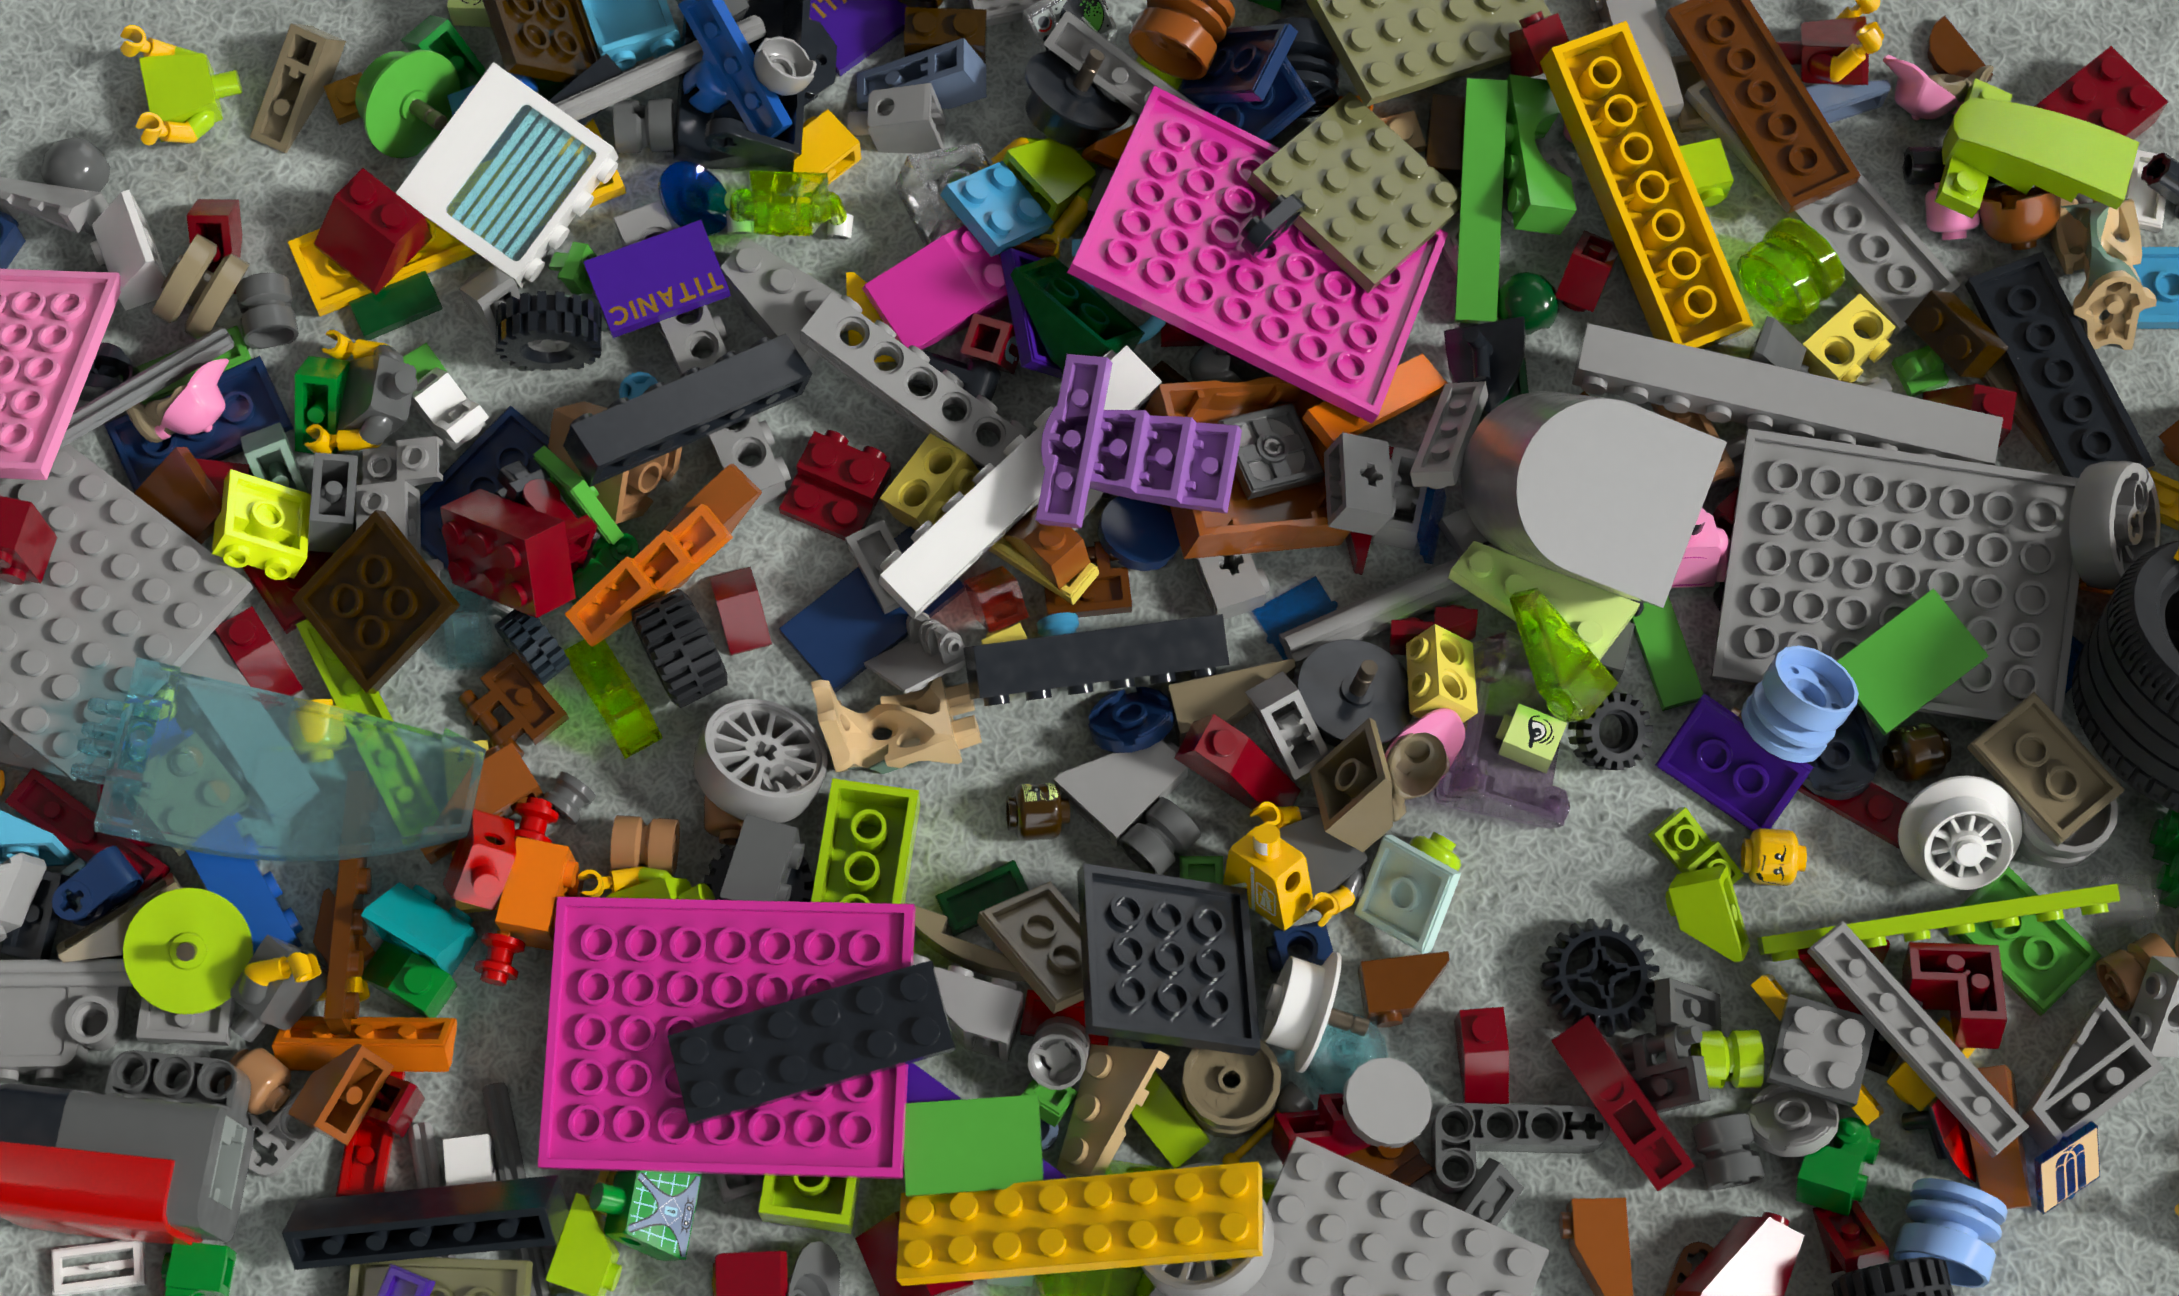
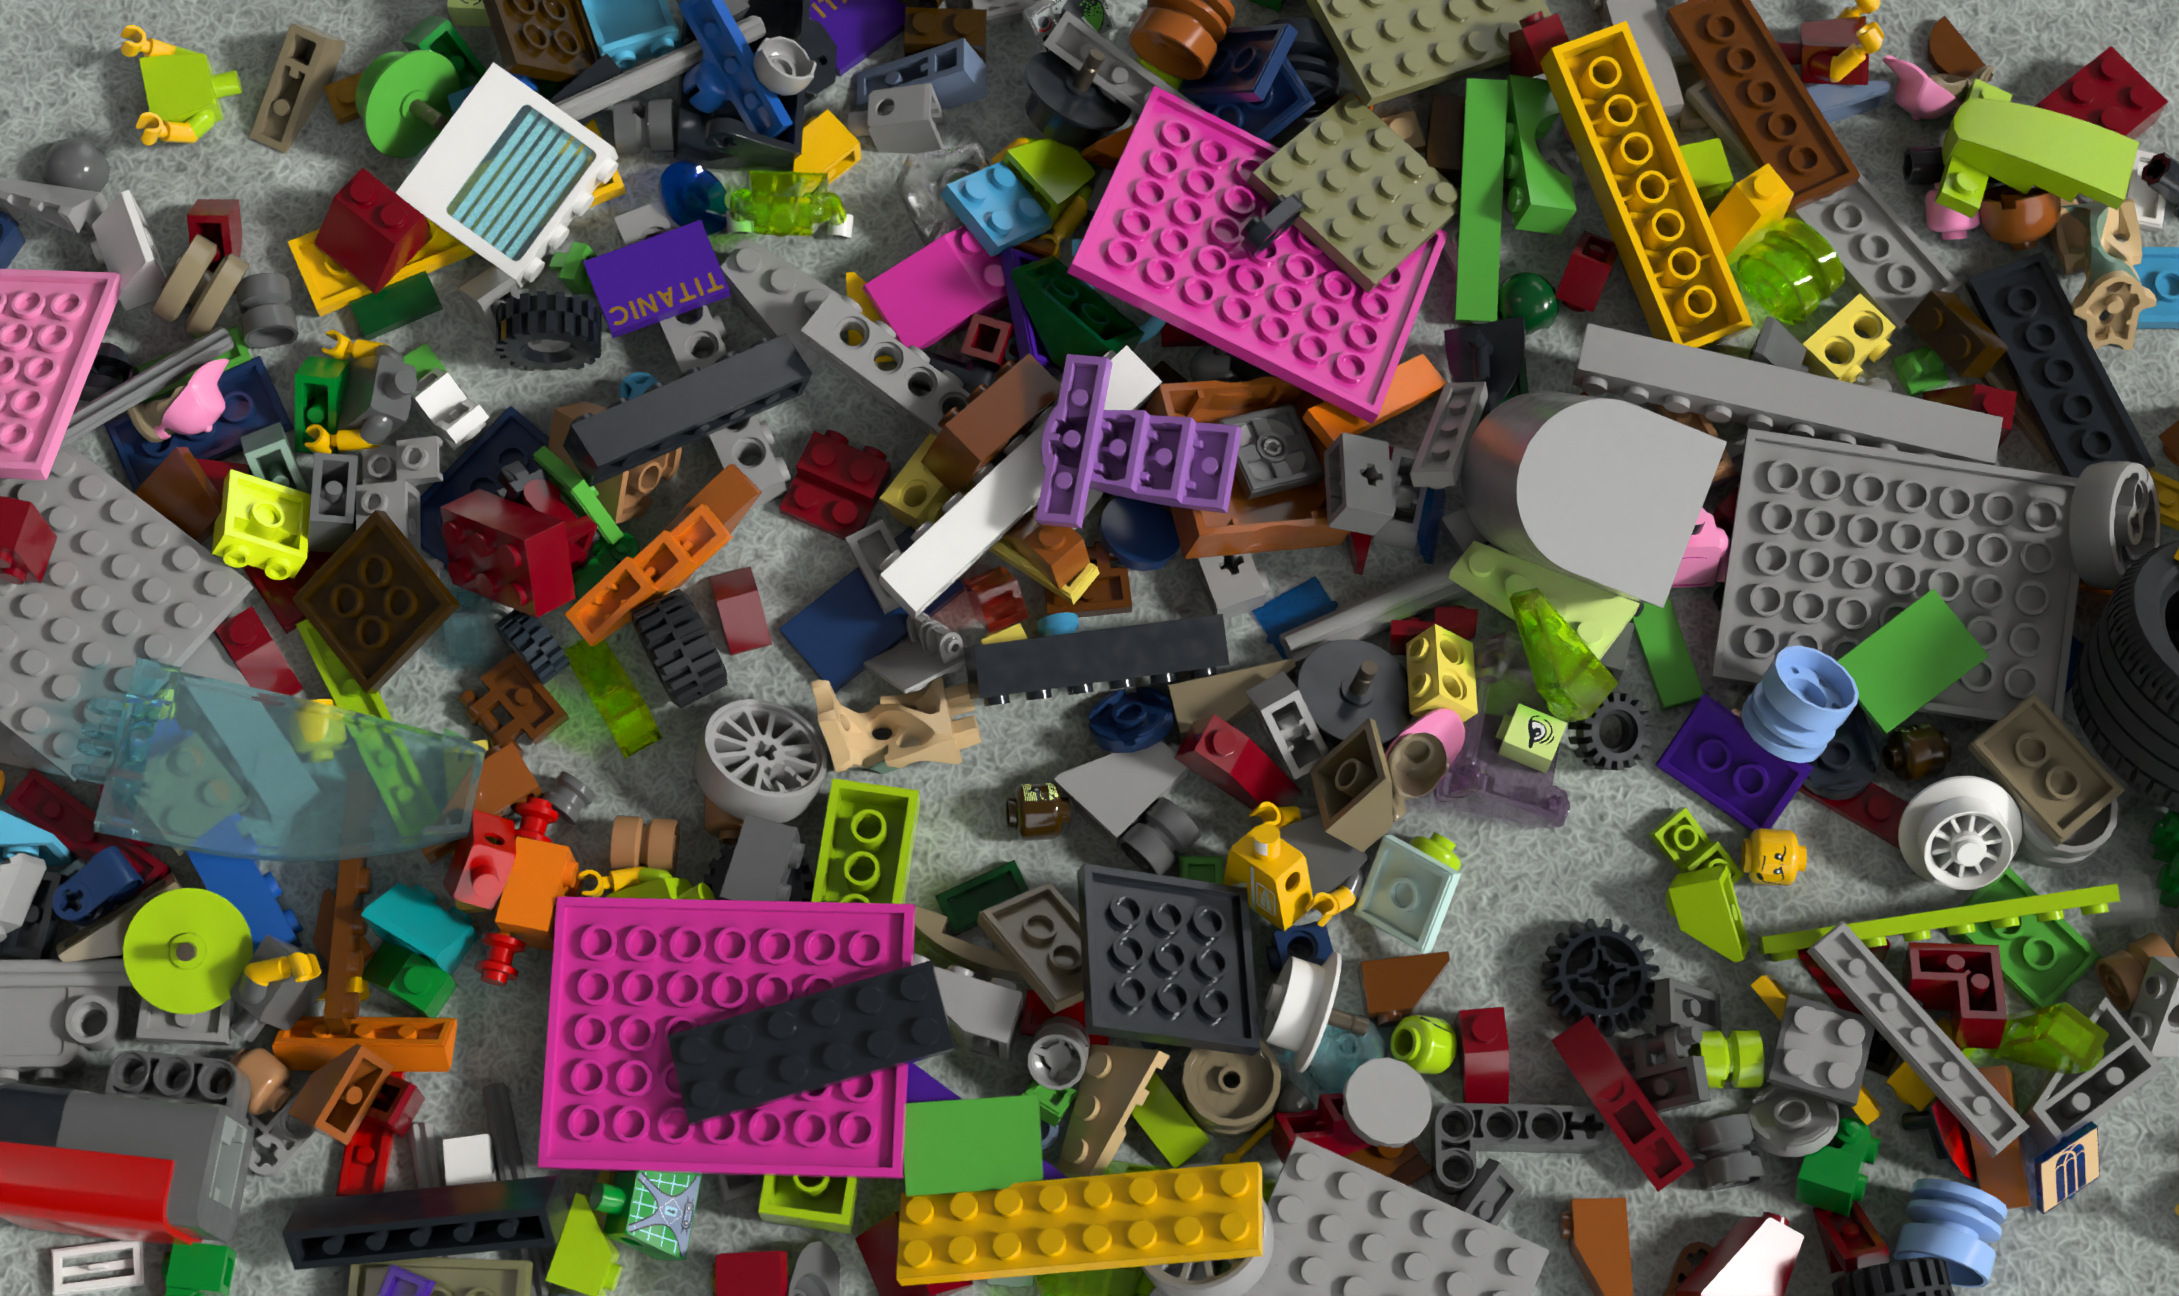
none -> reddish brown wedge [921,353,1061,495]
none -> lime head [1390,1015,1457,1075]
none -> yellow slope [1709,163,1794,266]
none -> clear neon green slope [1984,1002,2109,1075]

